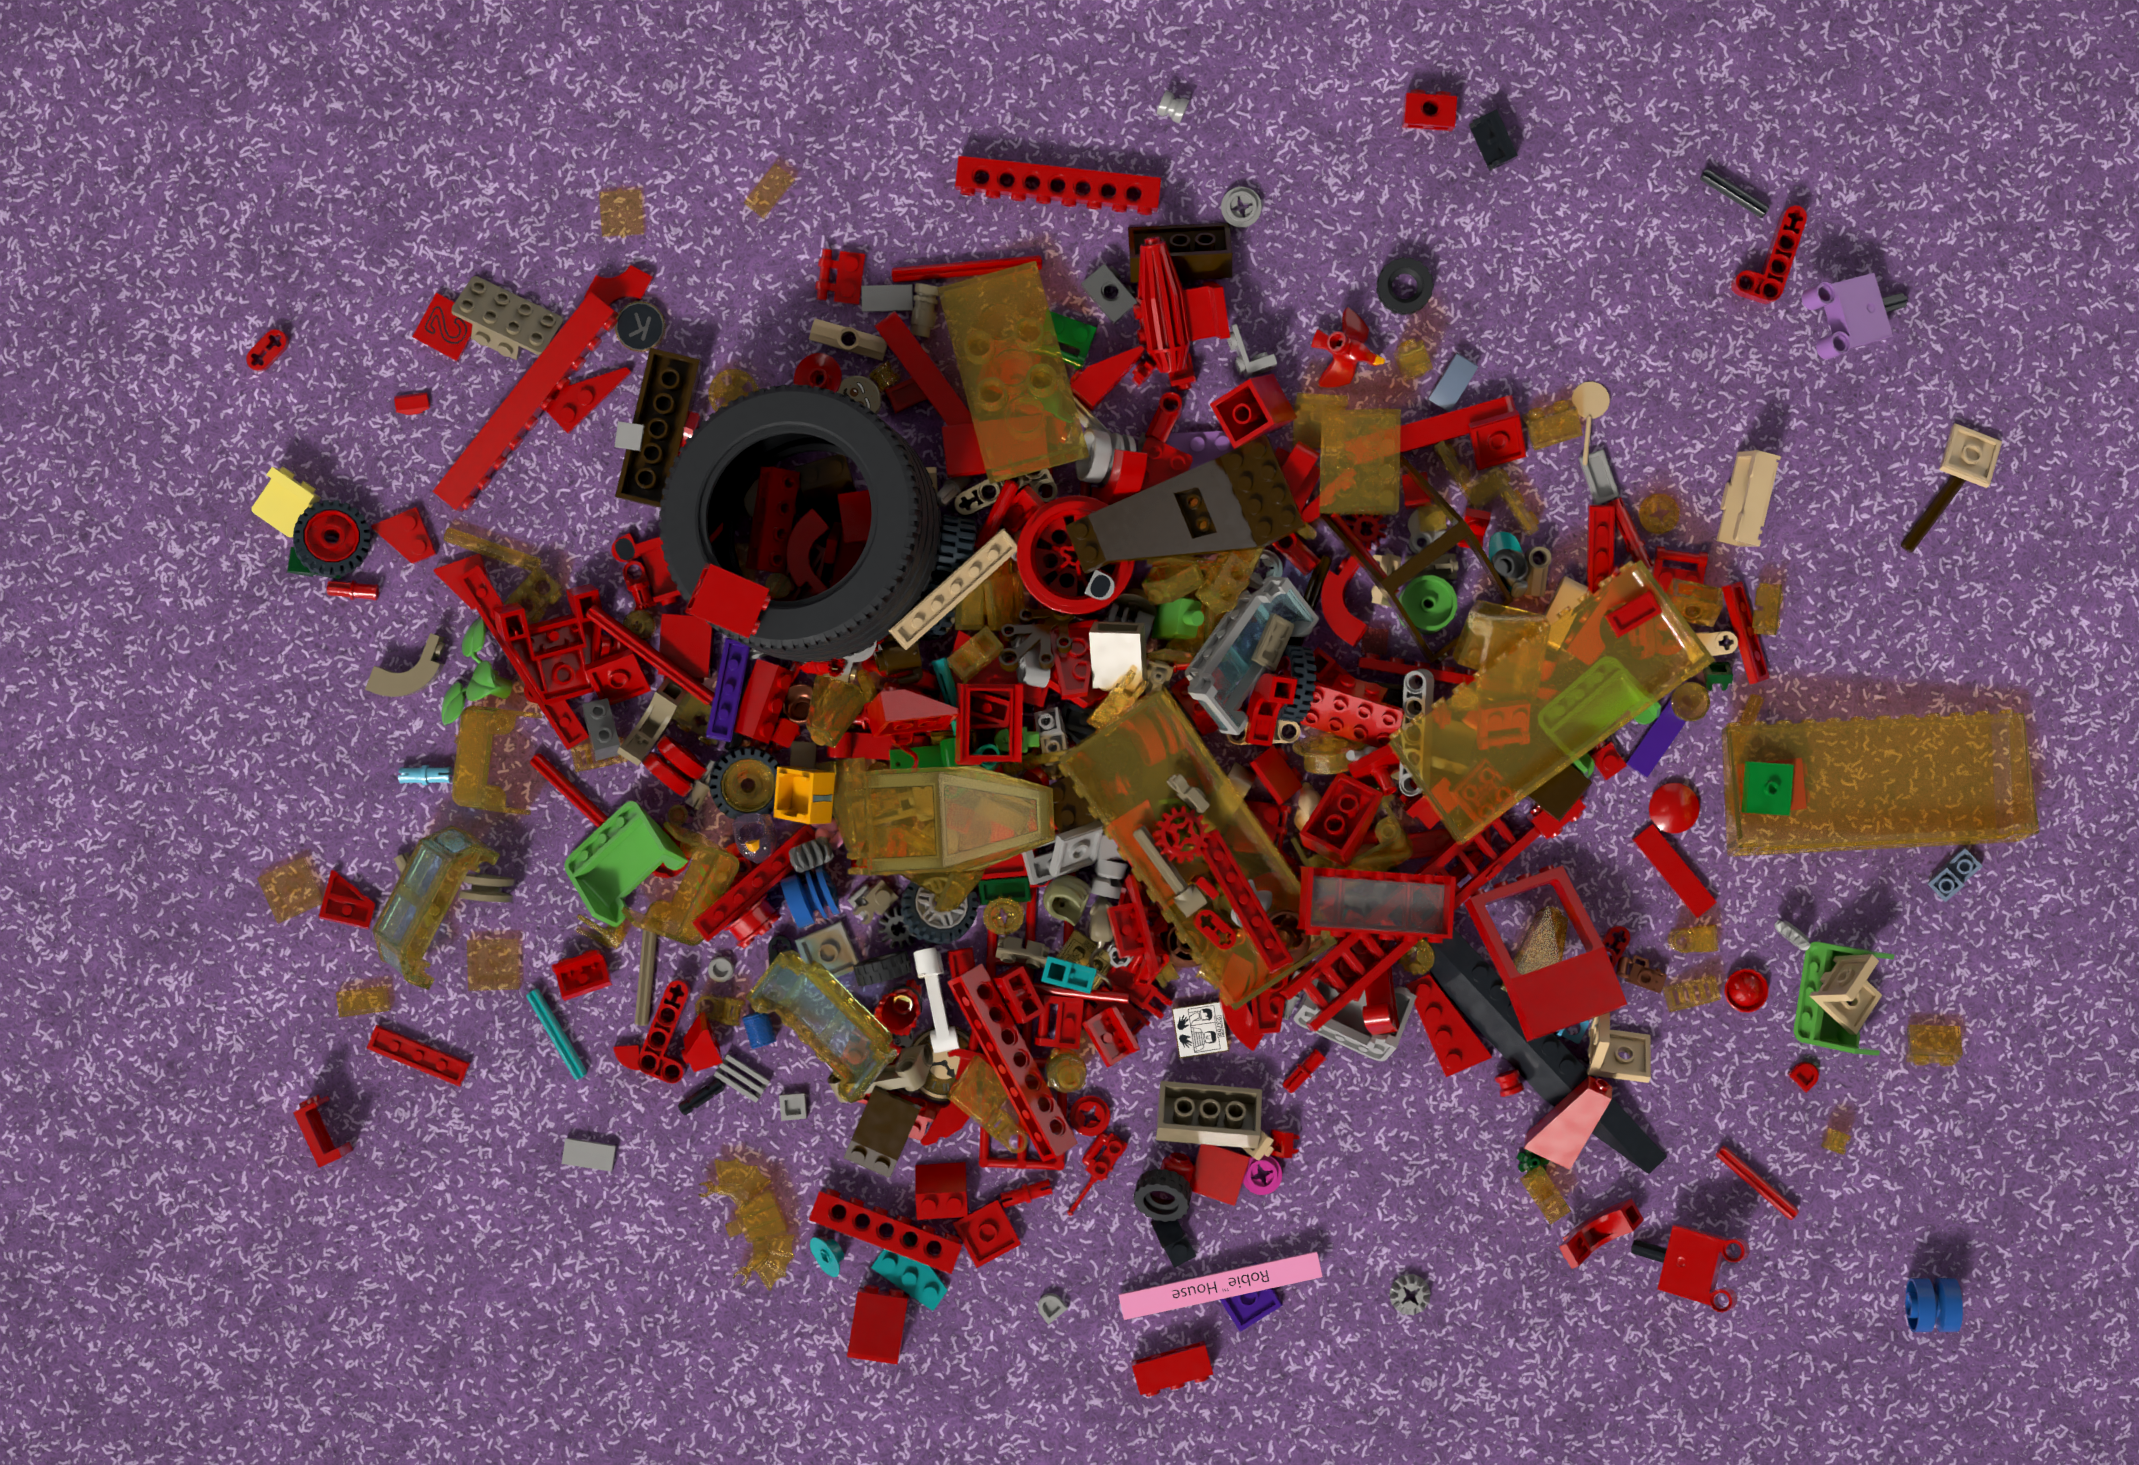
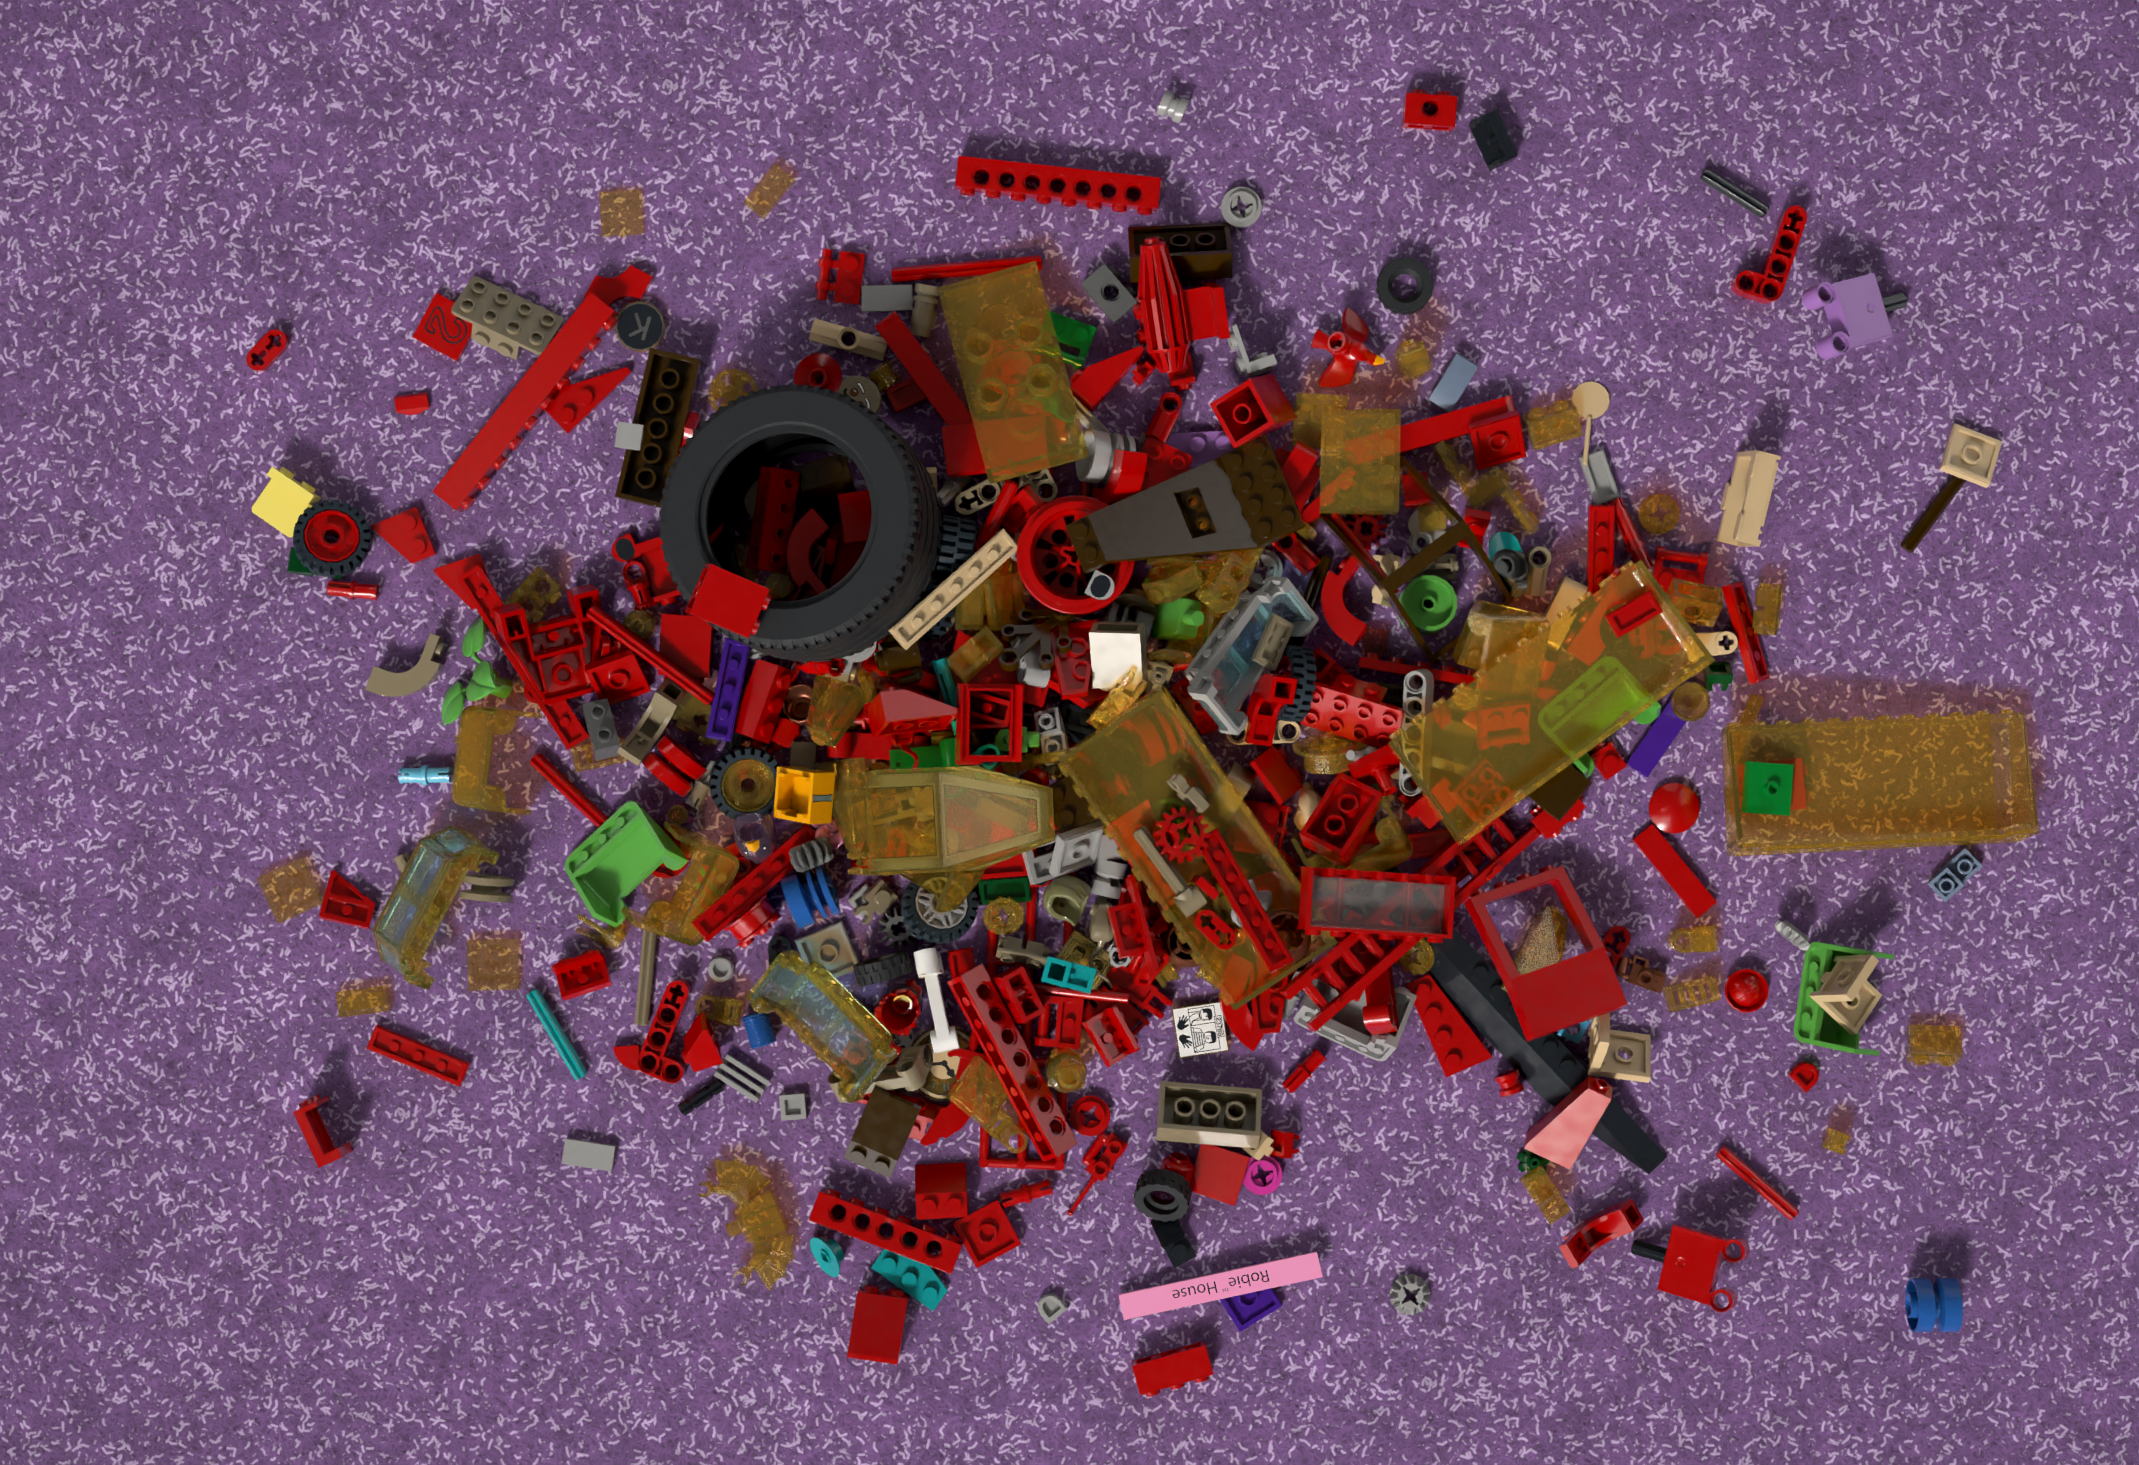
clear yellow axle [444,527,542,573] -> none

